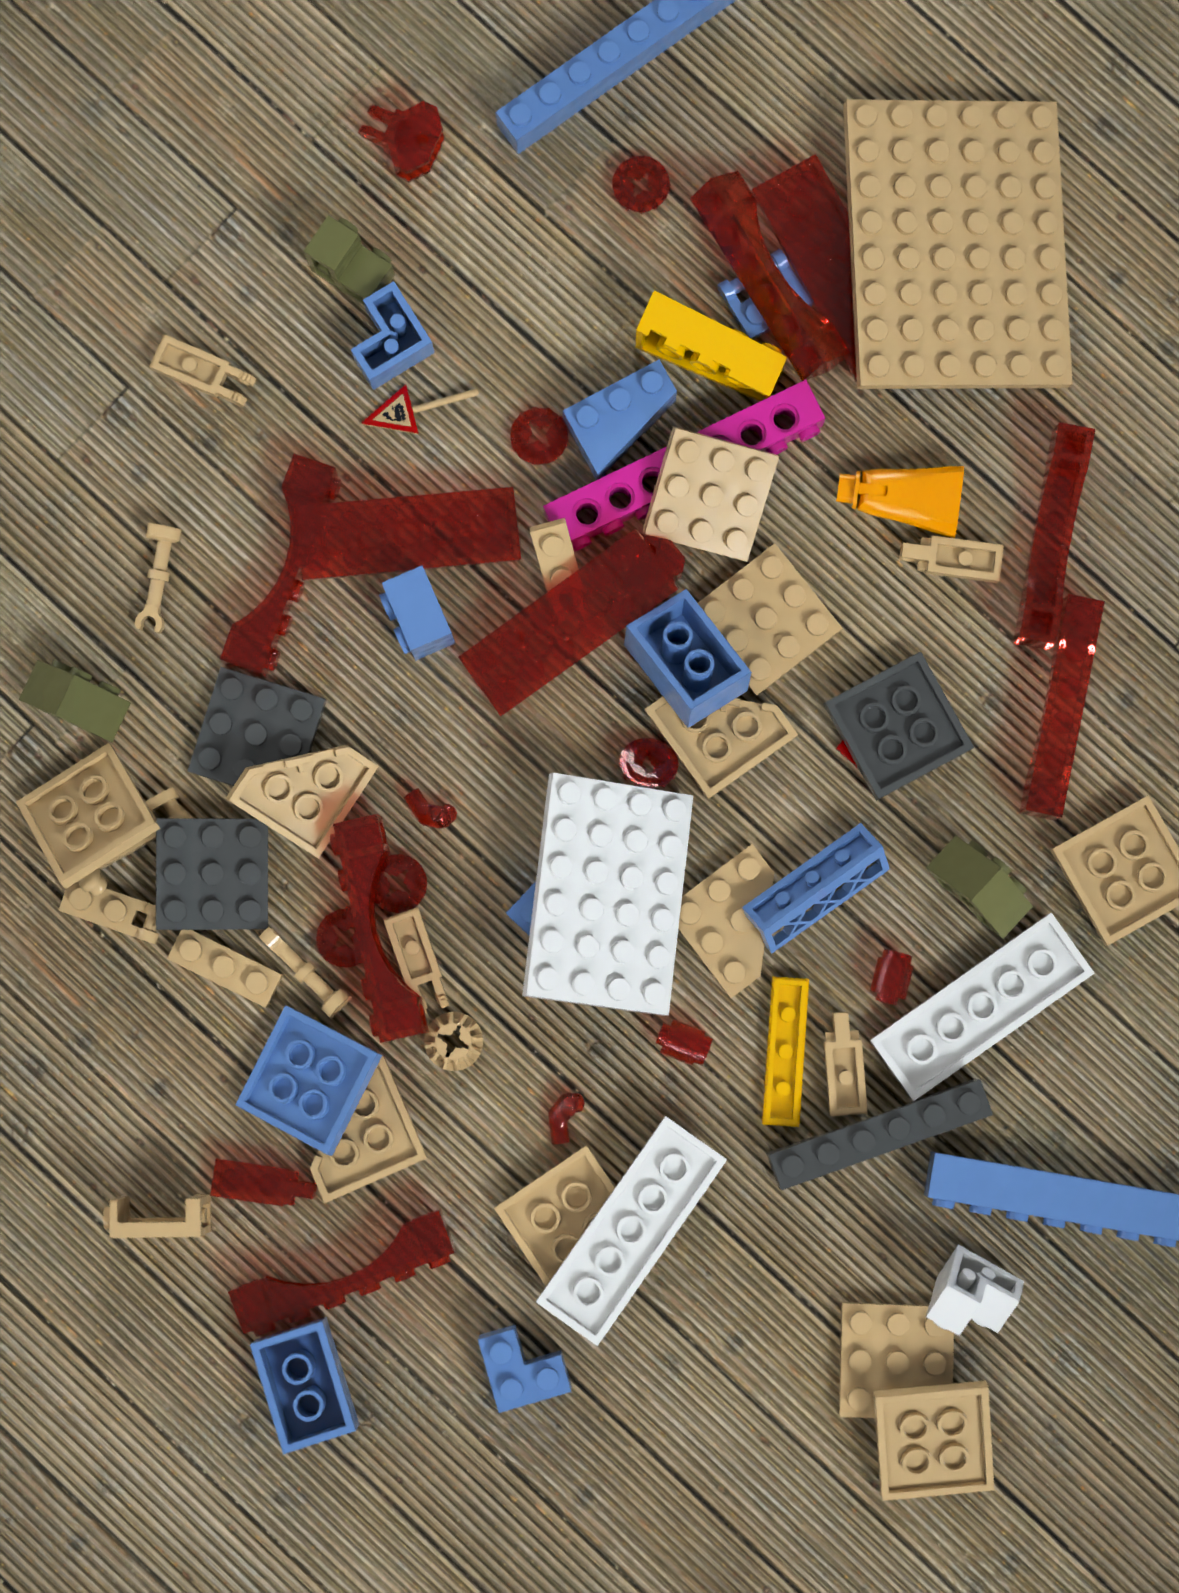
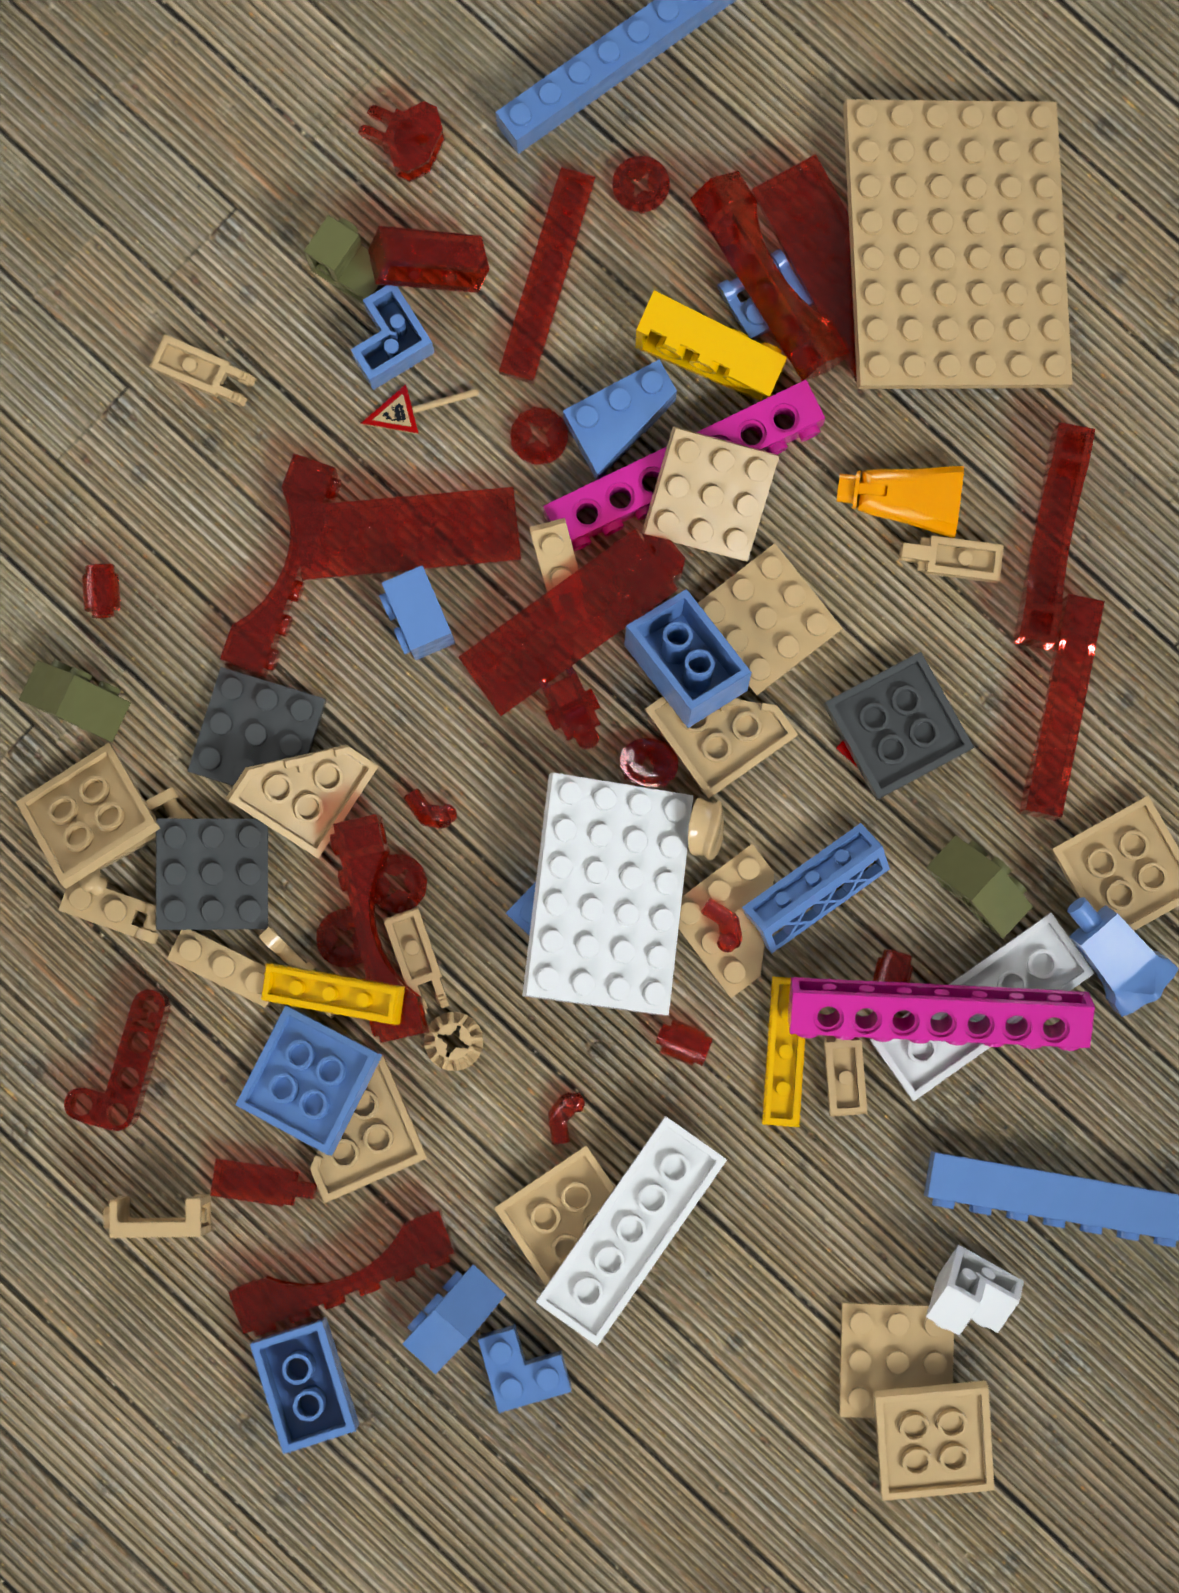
tan piece [135,523,182,633] -> none
dark grey arch [766,1079,993,1190] -> none
none -> clear red beam [64,989,171,1131]
none -> clear red brick [82,563,121,619]
none -> yellow tile [261,963,405,1025]
none -> clear red brick [368,226,490,293]
none -> medium blue brick [402,1265,506,1374]
none -> clear red plate [499,167,596,384]
none -> clear red hinge [539,665,601,749]
none -> tan piece [688,798,724,860]
none -> clear red arm [701,898,743,953]
none -> dark pink brick [788,977,1095,1051]
none -> medium blue piece [1067,897,1179,1017]

